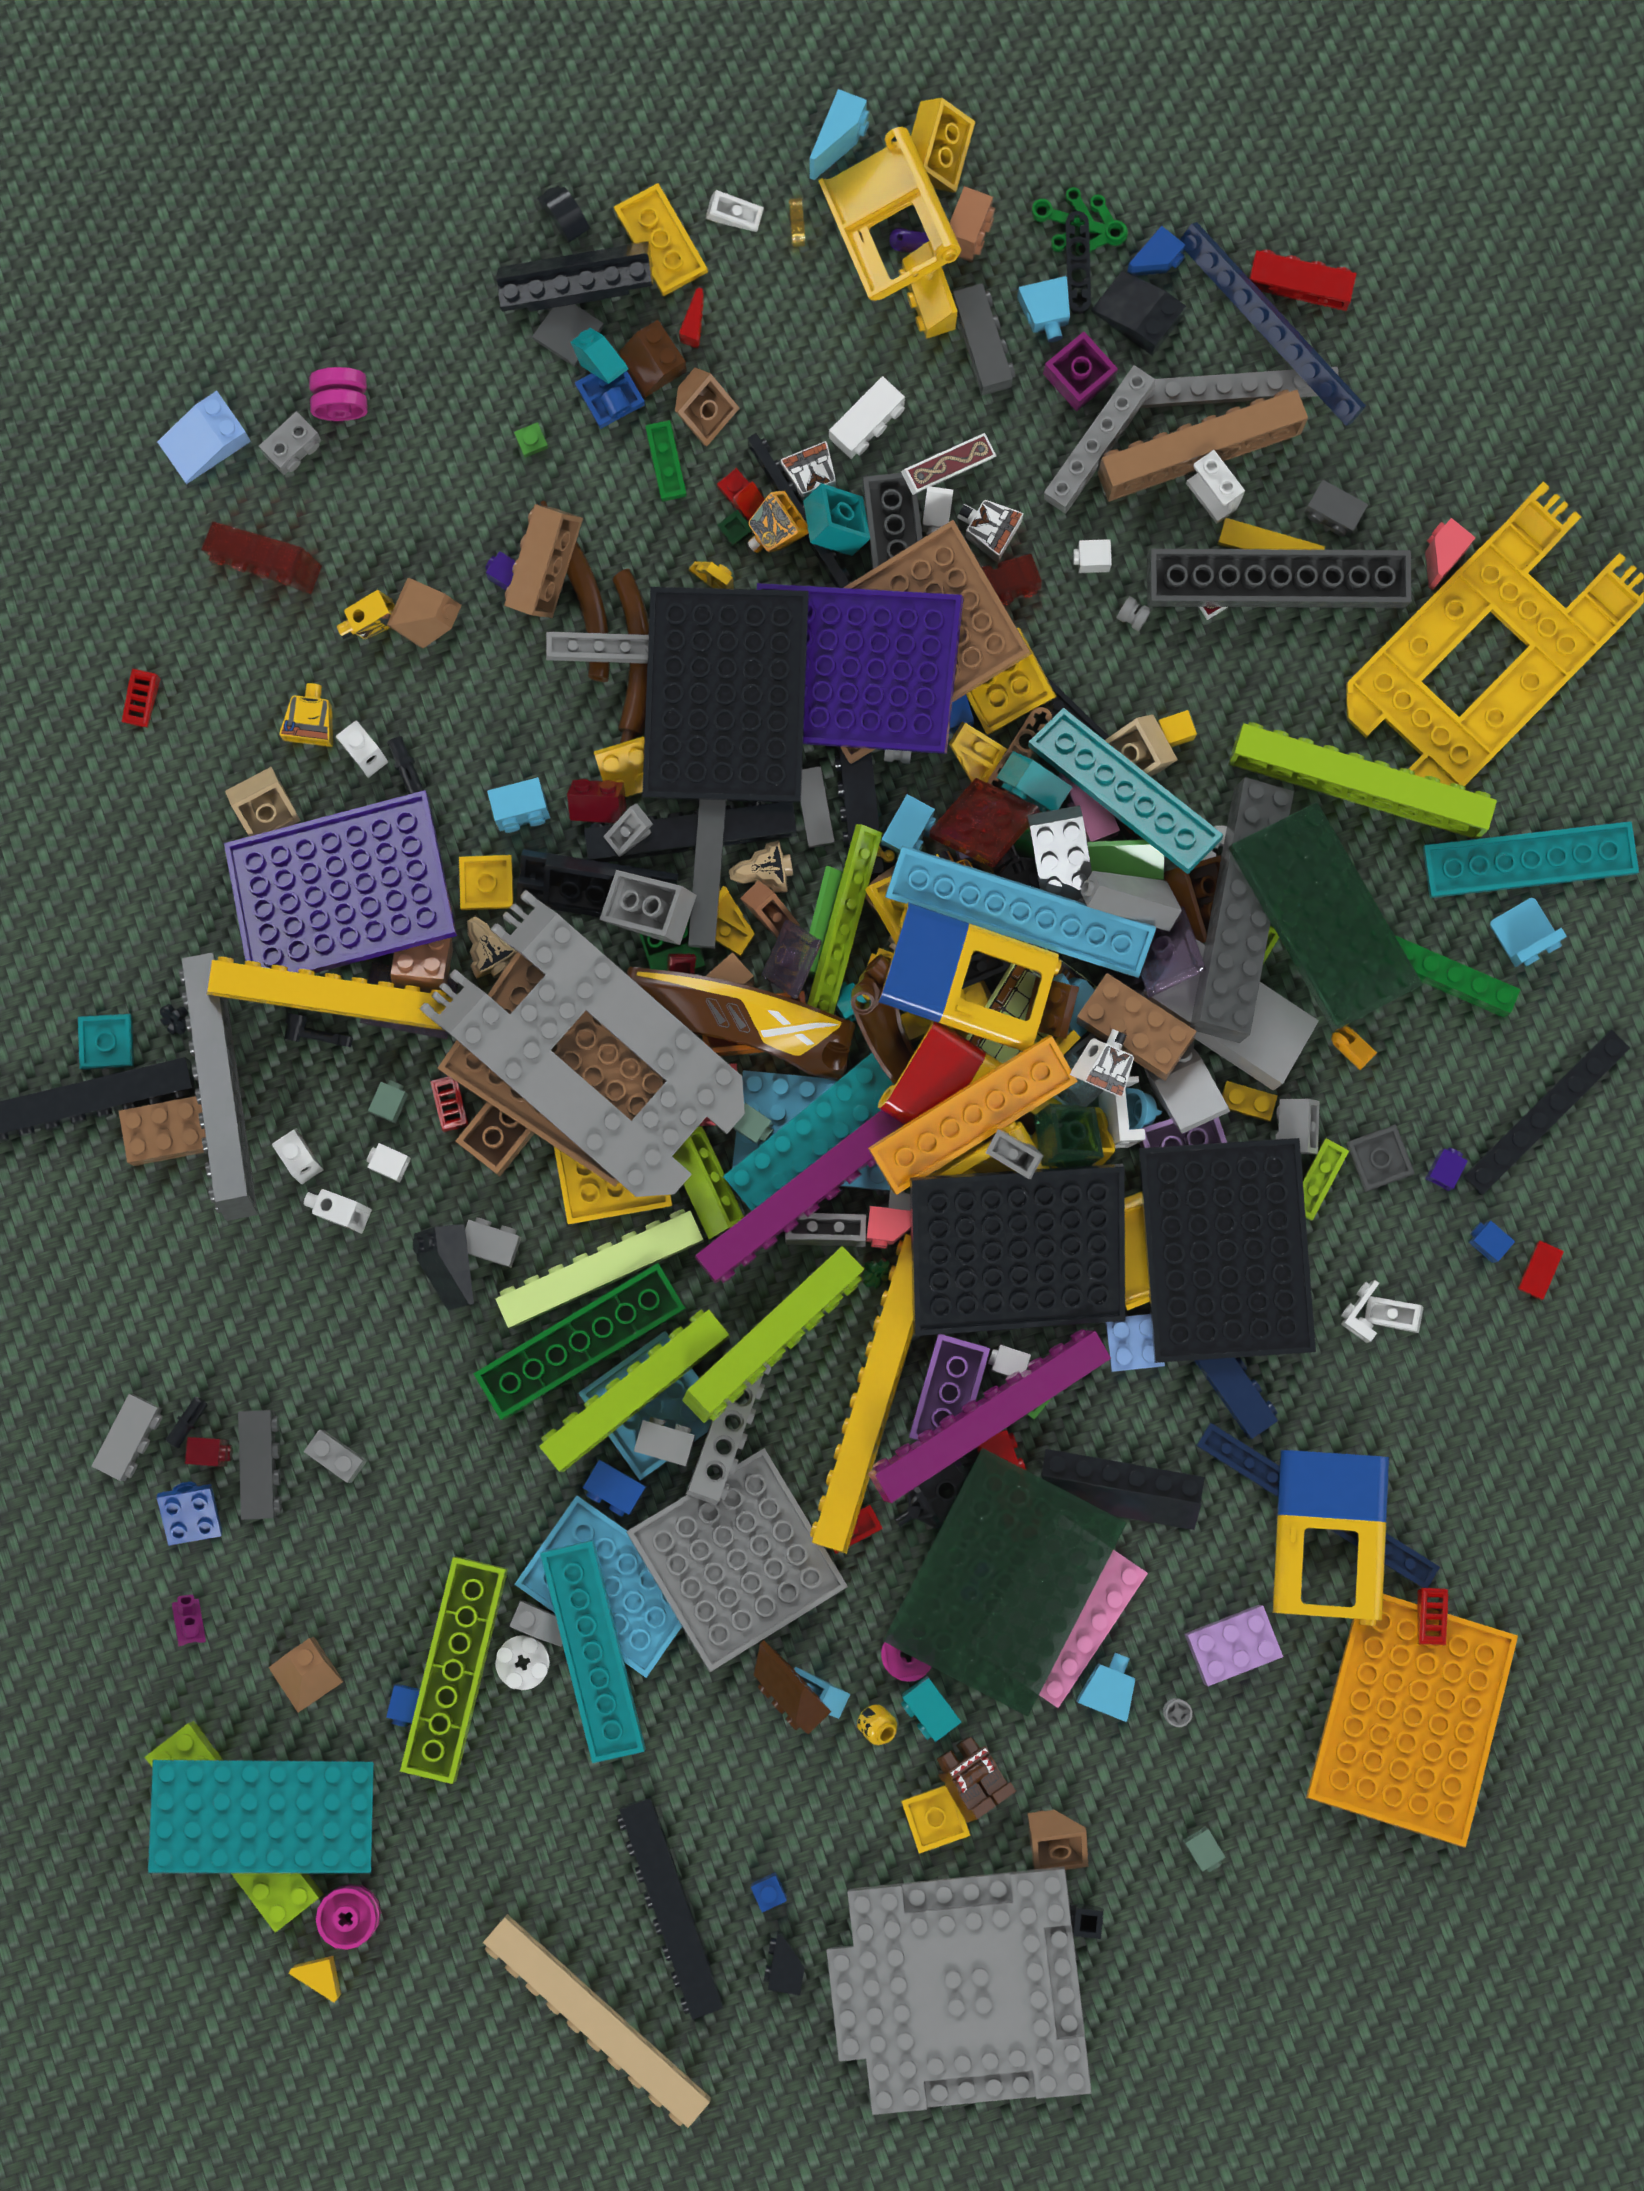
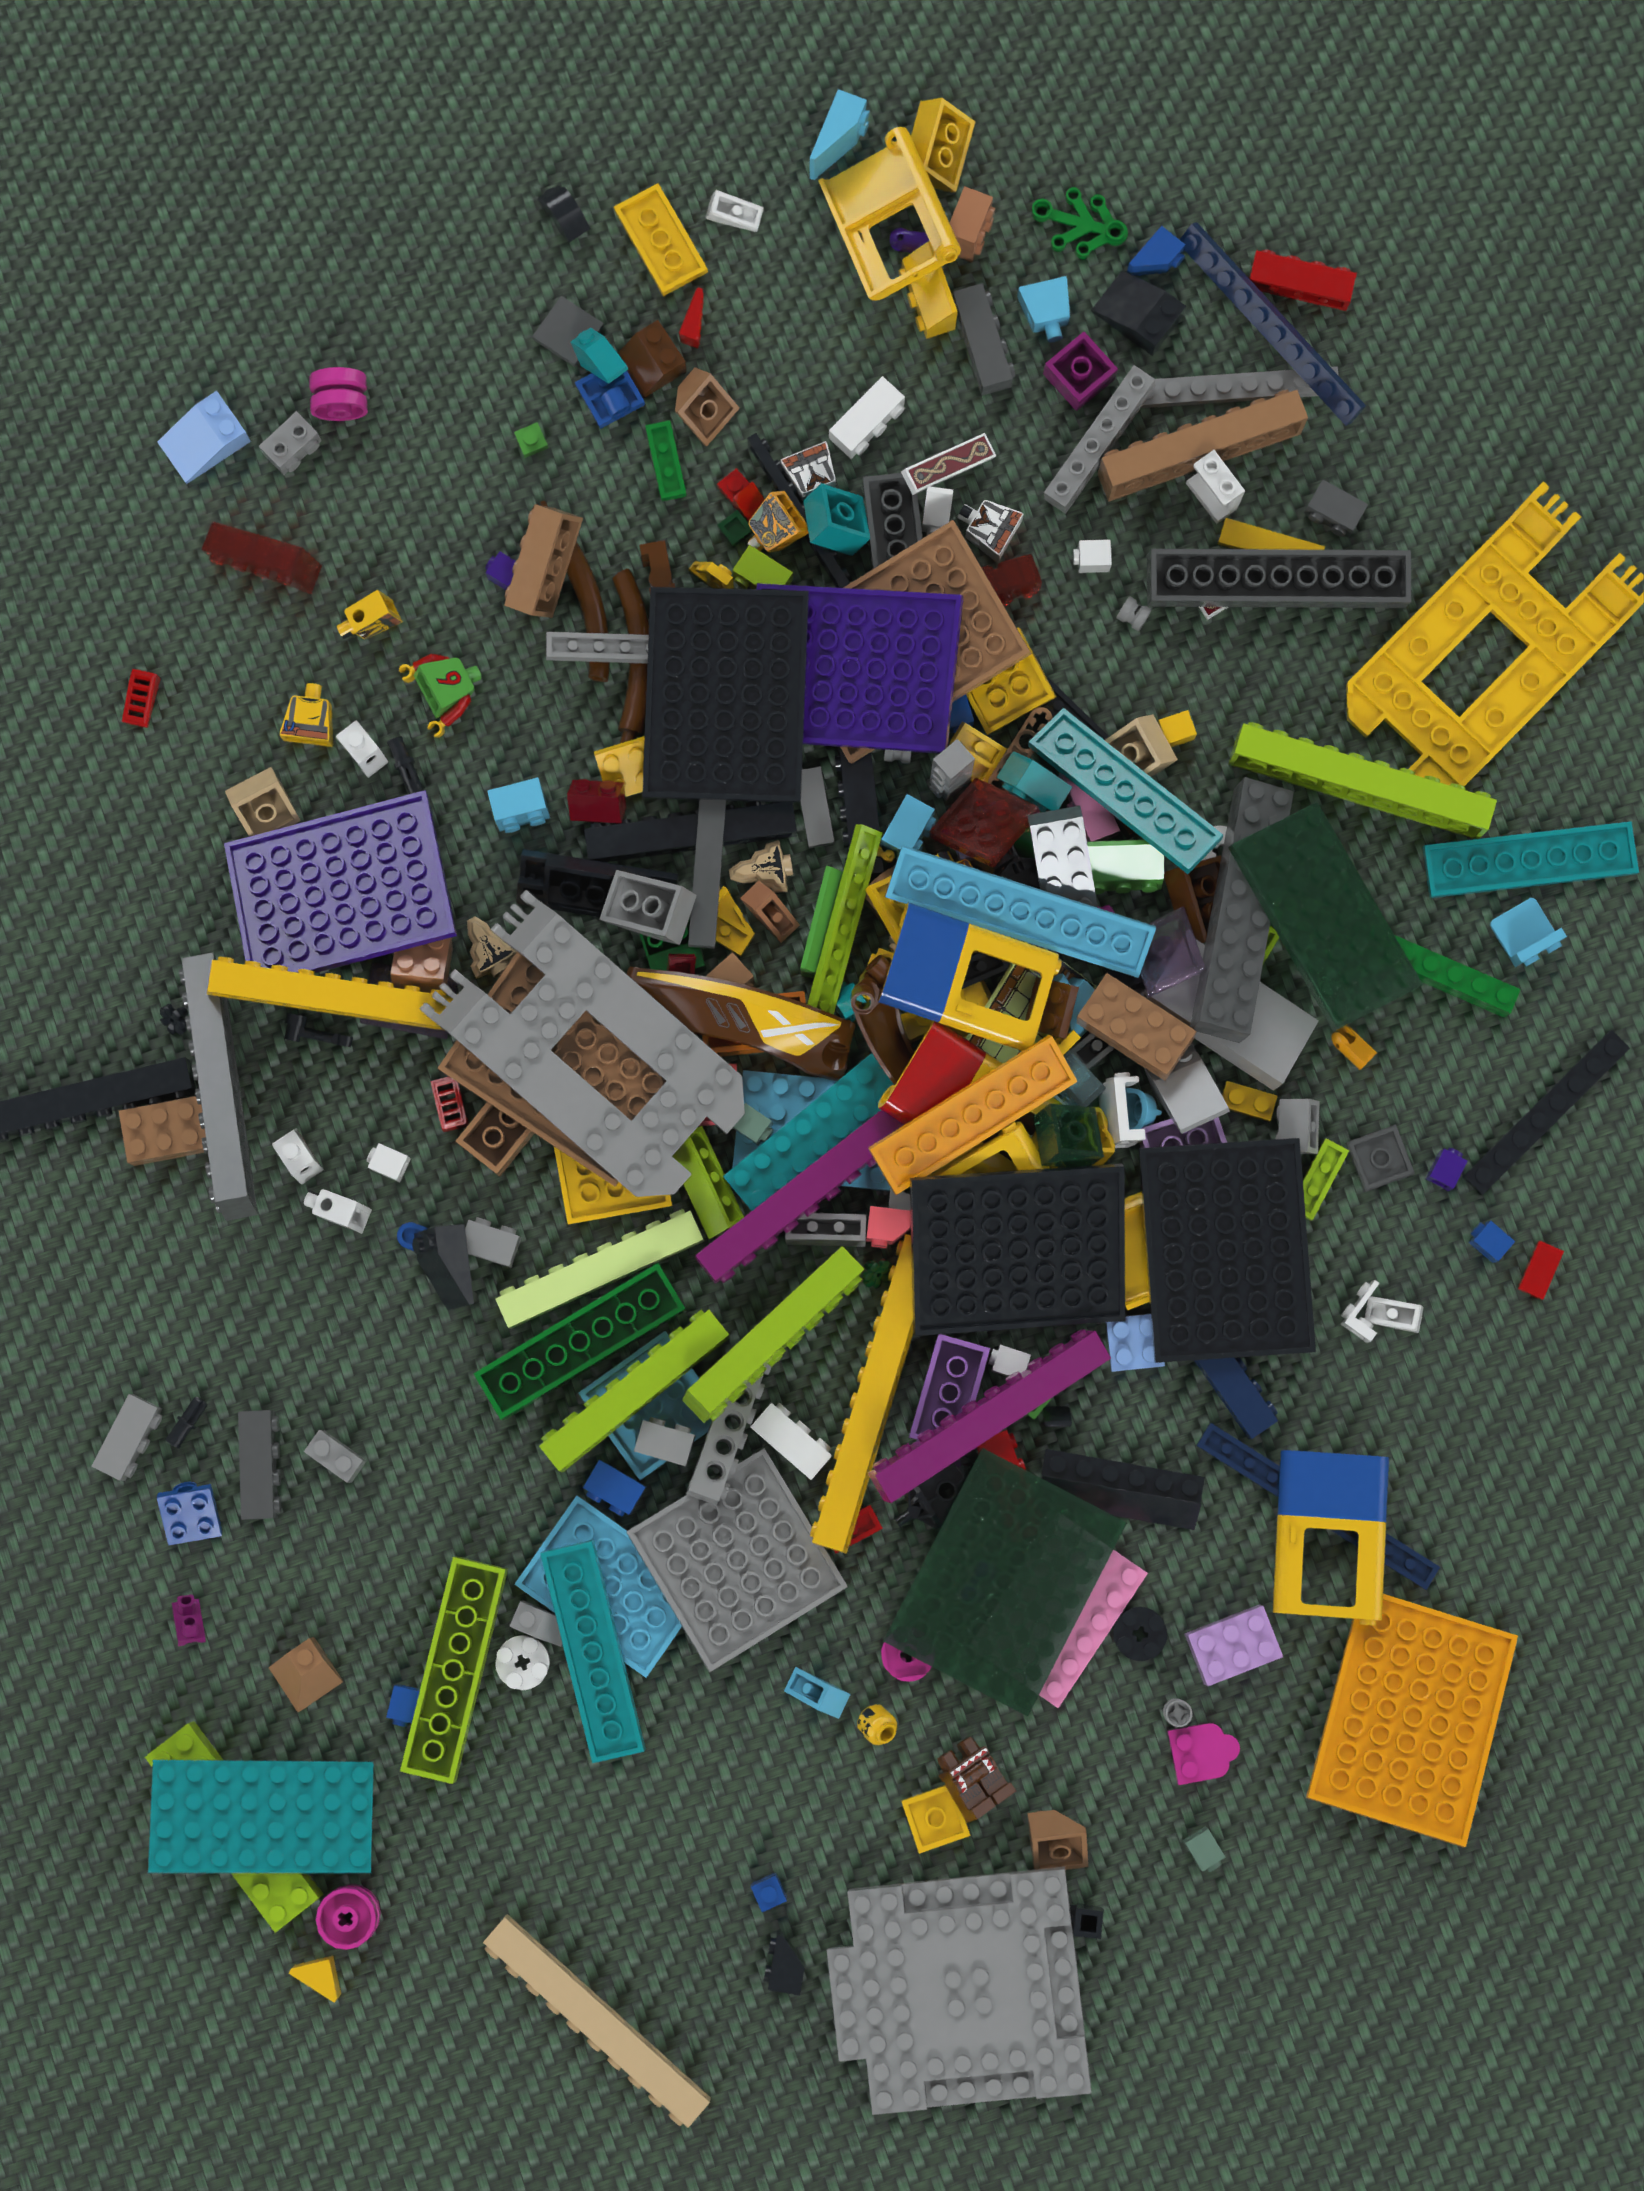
teal tile [78,1014,134,1070] -> none
dark red brick [185,1437,233,1467] -> none
sand green brick [368,1080,408,1124] -> none
medium nougat slope [387,578,462,648] -> none
yellow plate [459,855,514,910] -> none
black slope [495,241,653,312] -> none
light grey slope [603,804,653,857] -> none
black brick [617,1796,724,2020] -> none
reddish brown slope [754,1640,832,1734] -> none
piece [762,920,822,999] -> none
clear yellow beam [789,198,805,247] -> none
teal brick [901,1675,961,1742] -> none
light grey slope [985,1129,1043,1179] -> none
black beam [1065,211,1091,314] -> none
torso [1070,1029,1134,1097] -> none
medium azure torso [1076,1653,1135,1722] -> none
light grey slope [1081,871,1182,931] -> none
red slope [1417,1588,1448,1645] -> none
coral slope [1425,518,1475,590] -> none
none -> blue tile [397,1222,428,1251]
none -> bright green torso [399,654,481,738]
none -> reddish brown hips [639,540,675,591]
none -> lime brick [732,545,793,589]
none -> white brick [751,1403,832,1480]
none -> light grey brick [929,739,975,802]
none -> black slope [1043,1406,1072,1427]
none -> black plate [1113,1606,1167,1661]
none -> dark pink plate [1167,1723,1240,1785]

